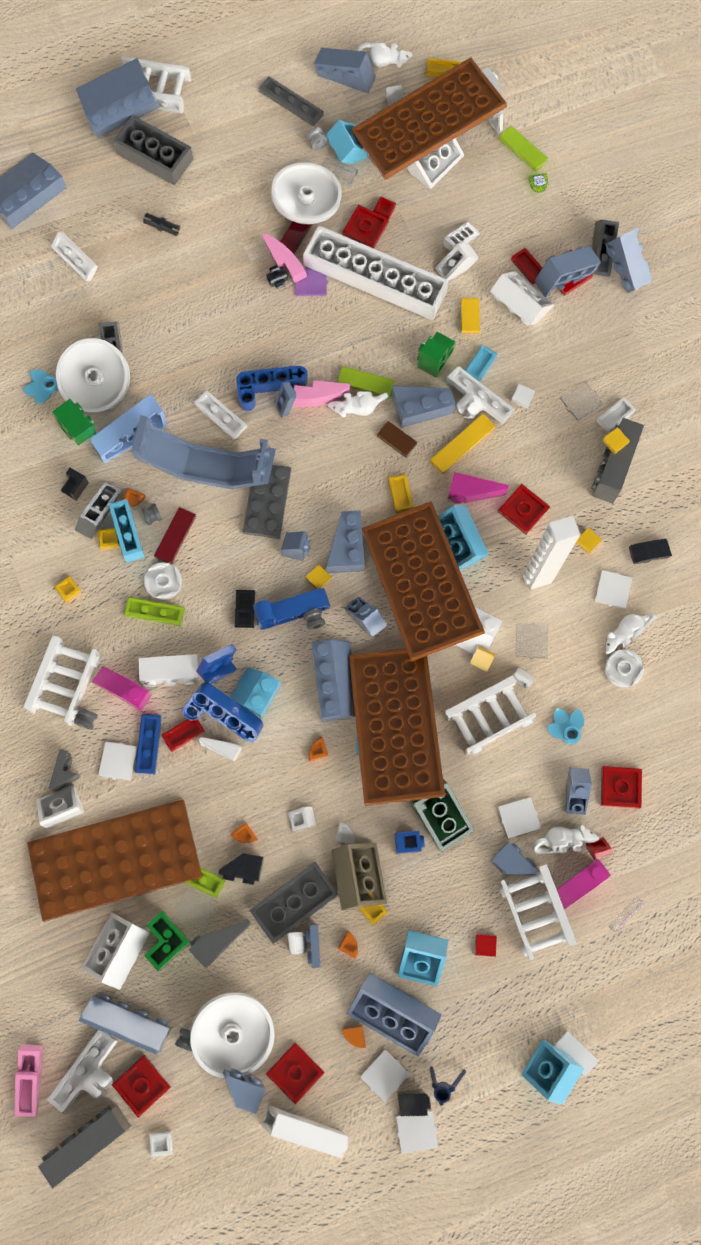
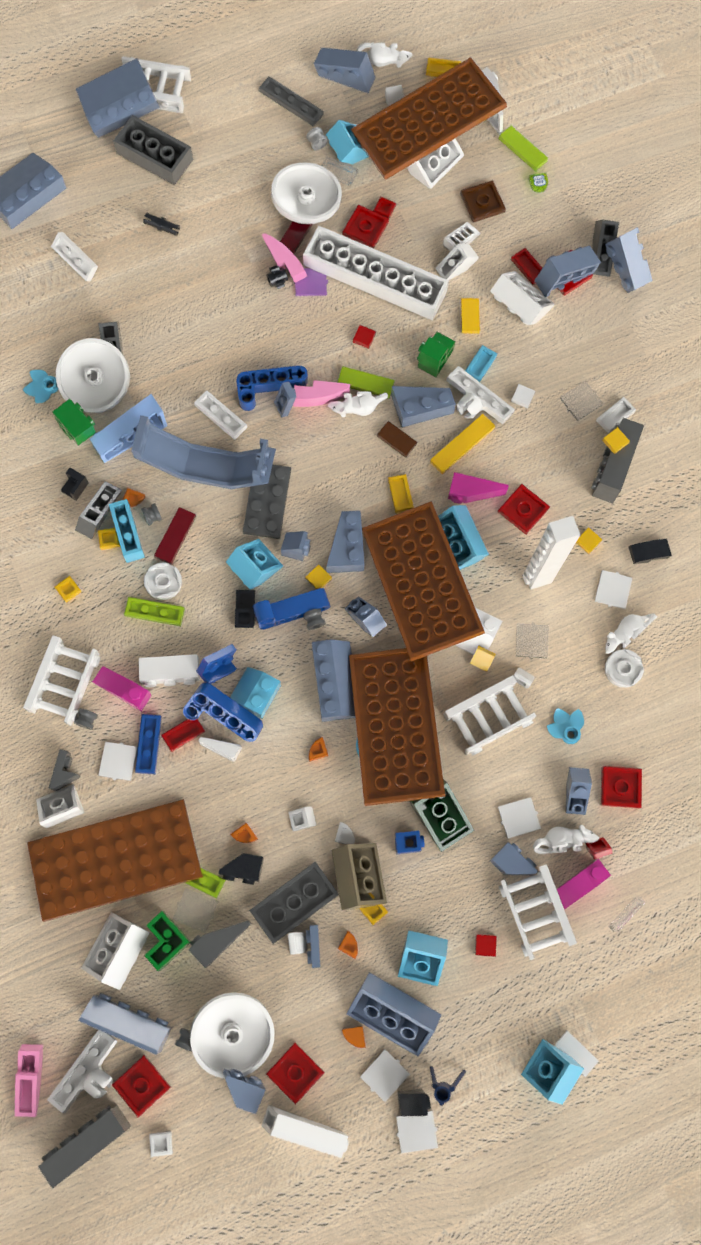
none -> medium azure slope [226,539,283,589]
none -> red tile [353,325,376,349]
none -> reddish brown tile [460,180,506,223]

